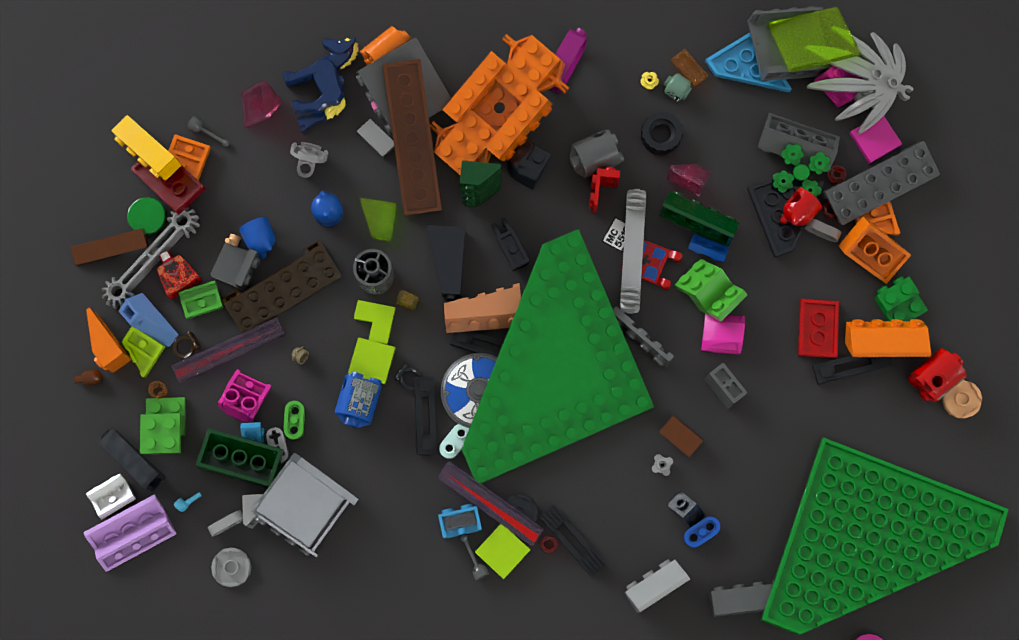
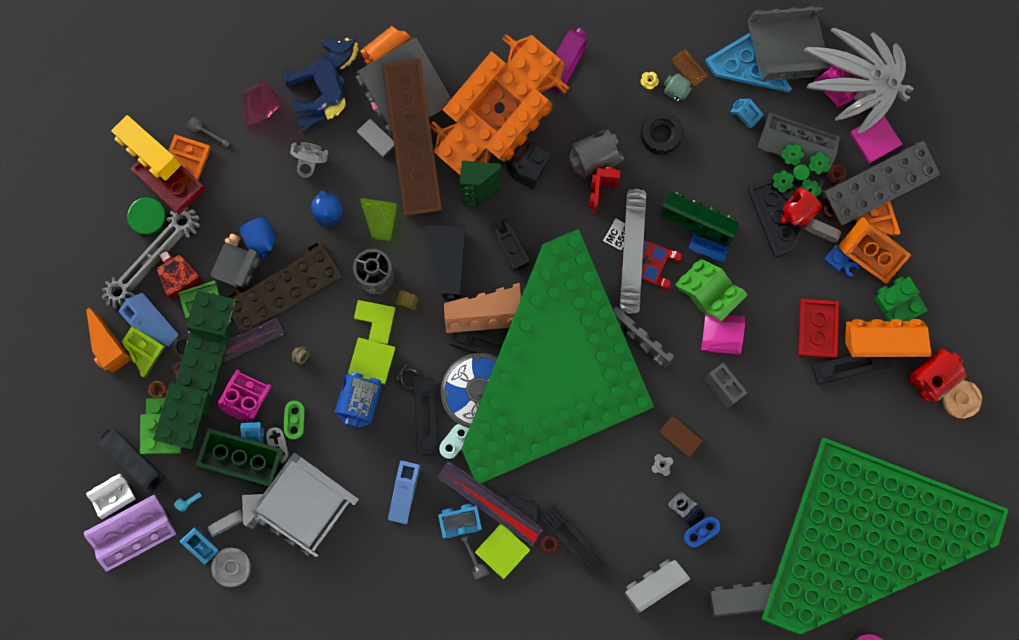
reddish brown slope [70,228,149,265] -> none
reddish brown cylinder [74,369,102,386] -> none
clear pink slope [666,163,712,196] -> none
clear neon green piece [768,7,861,72] -> none
none -> dark green bracket [153,290,235,450]
none -> dark azure slope [180,527,219,565]
none -> medium blue slope [388,460,421,524]
none -> dark azure bracket [730,99,764,128]
none -> blue plate [823,245,859,278]

